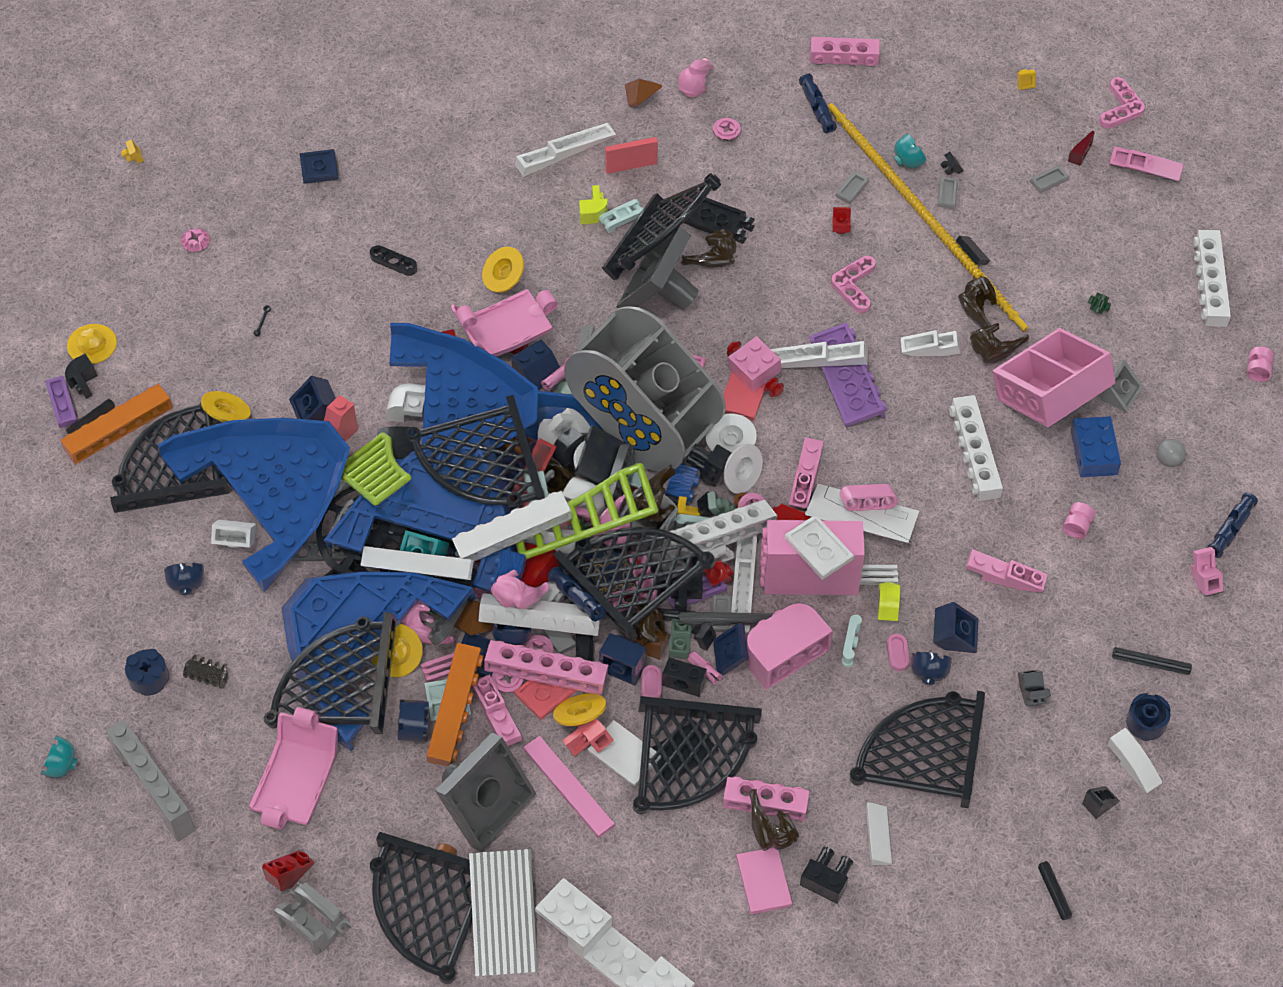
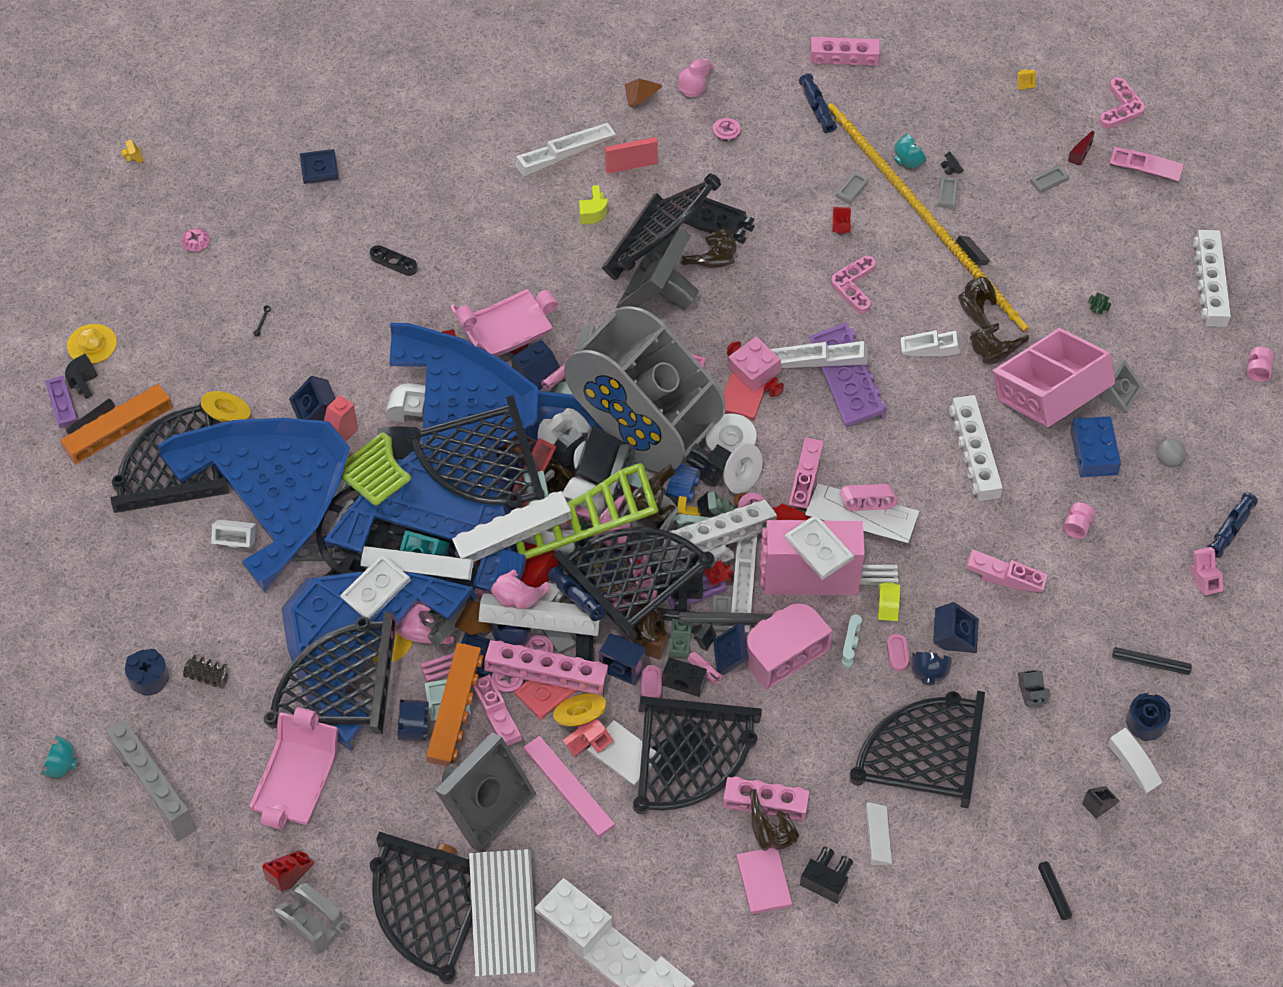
dark blue cylinder [164,563,204,595] -> none
yellow hat [371,624,423,677] -> none
yellow hat [482,246,524,293] -> none
light aqua plate [599,199,644,233] -> none
none -> white tile [340,554,411,620]

